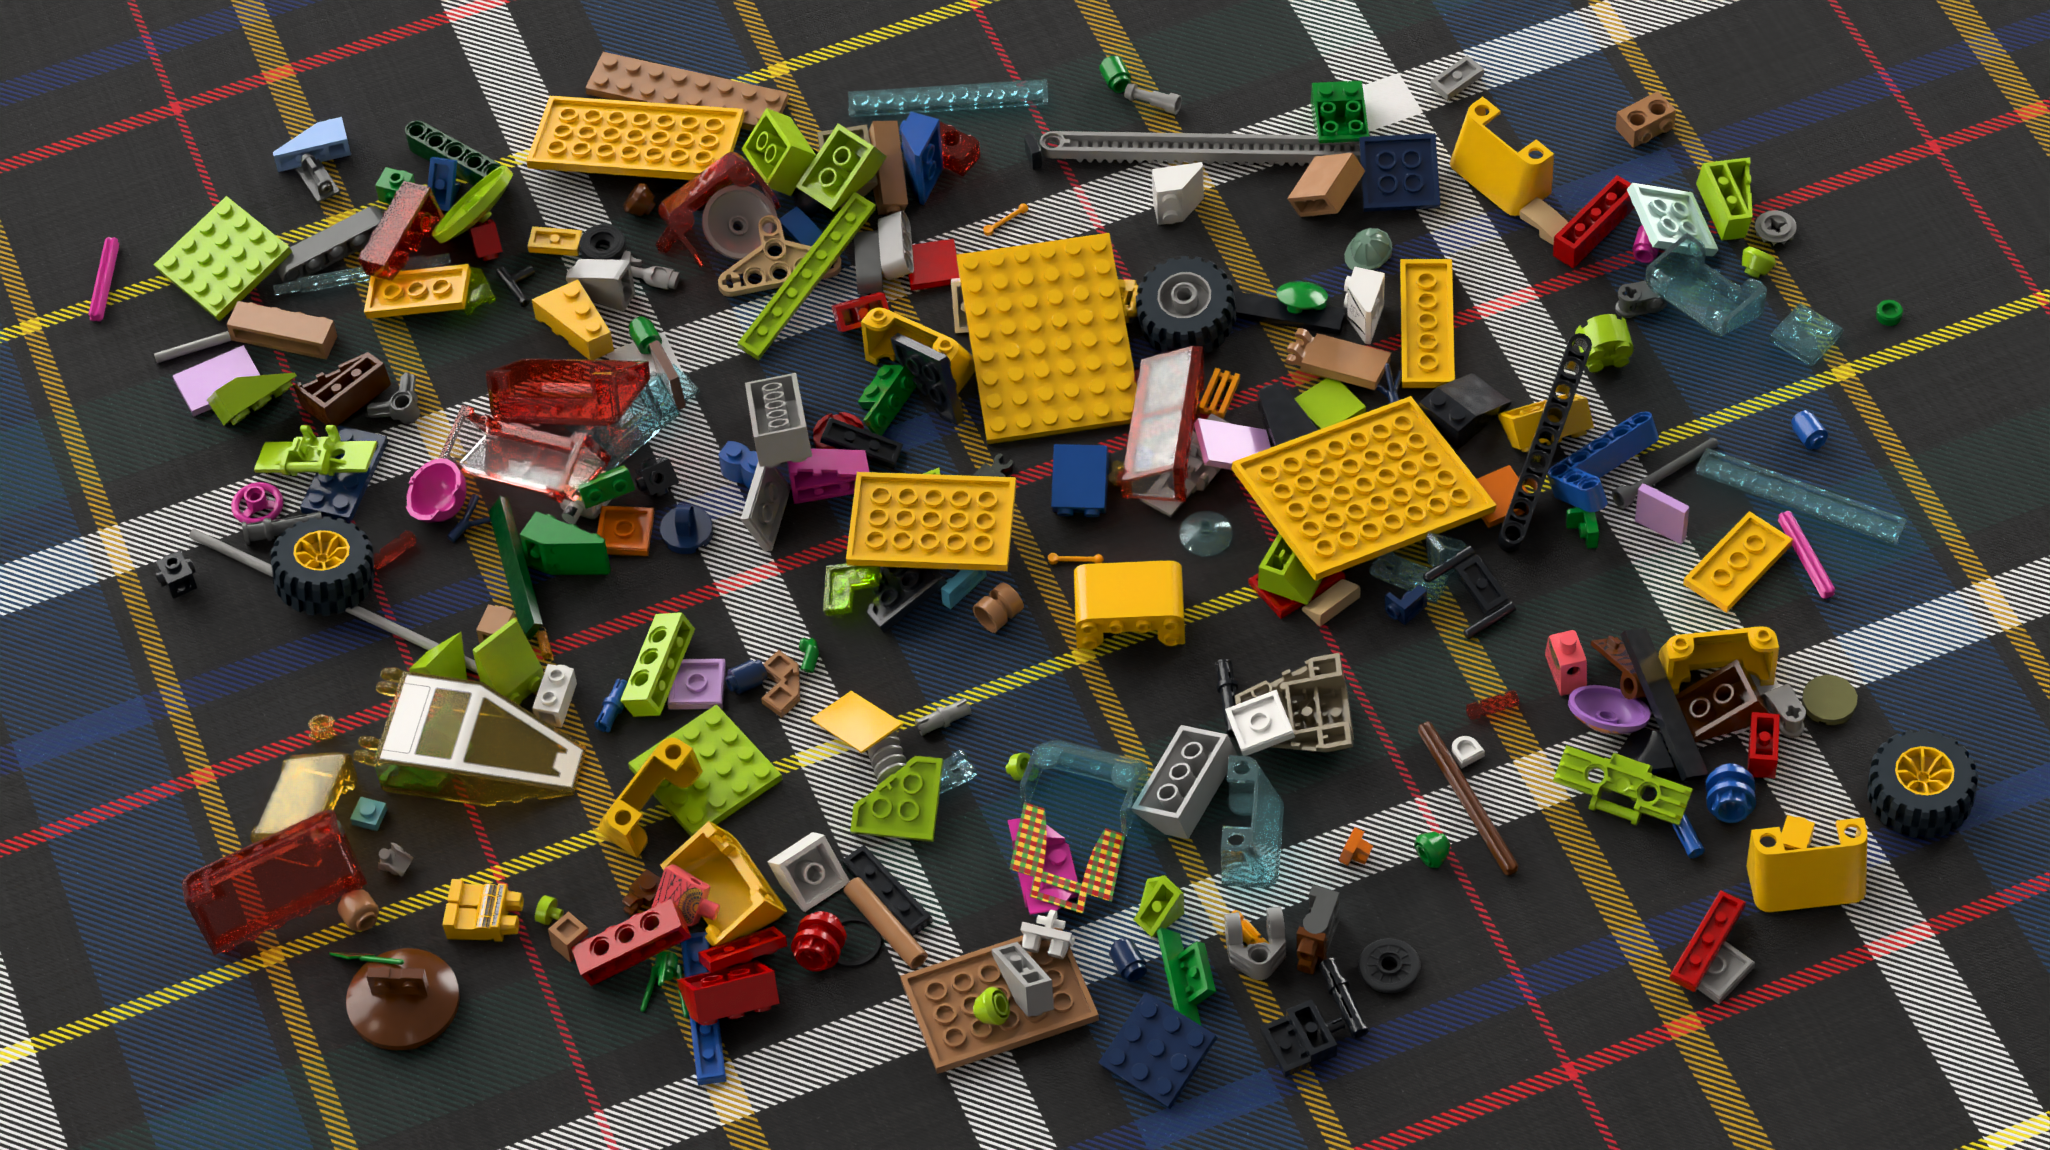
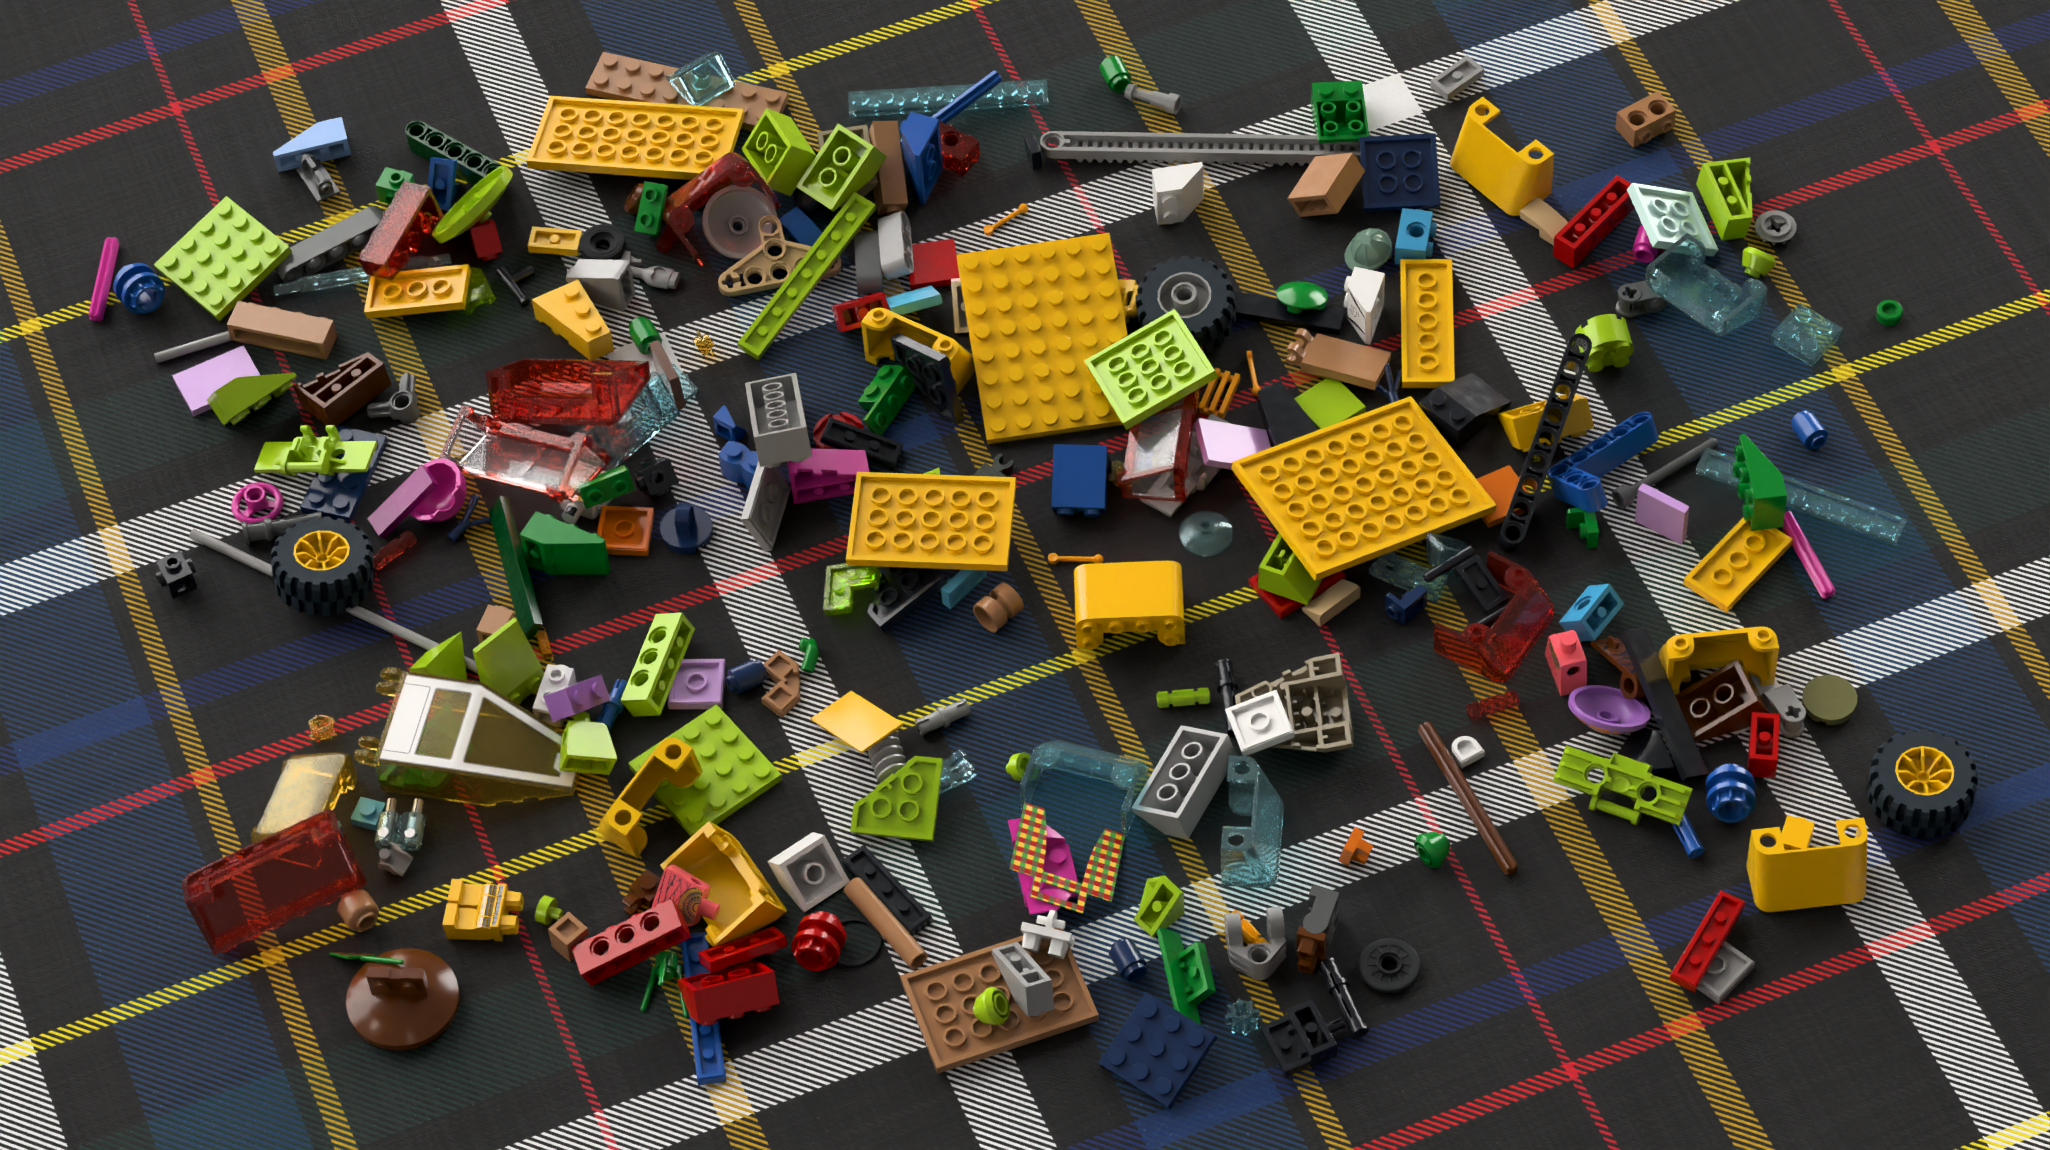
none -> blue piece [113,263,165,314]
none -> tile [367,464,438,539]
none -> clear light blue piece [374,798,426,851]
none -> medium lavender brick [543,675,611,722]
none -> lime torso [559,712,617,775]
none -> green bracket [634,181,668,237]
none -> clear light blue slope [666,51,735,106]
none -> clear yellow plate [692,330,715,356]
none -> blue slope [713,405,746,442]
none -> medium azure tile [886,285,943,315]
none -> blue axle [900,70,1002,144]
none -> lime plate [1084,309,1218,430]
none -> lime axle [1156,688,1210,708]
none -> clear light blue gear [1225,998,1260,1035]
none -> light orange hinge [1246,350,1261,396]
none -> dark azure brick [1395,208,1437,264]
none -> clear red windscreen [1433,551,1554,682]
none -> dark azure brick [1559,584,1624,642]
none -> green slope [1732,434,1787,531]

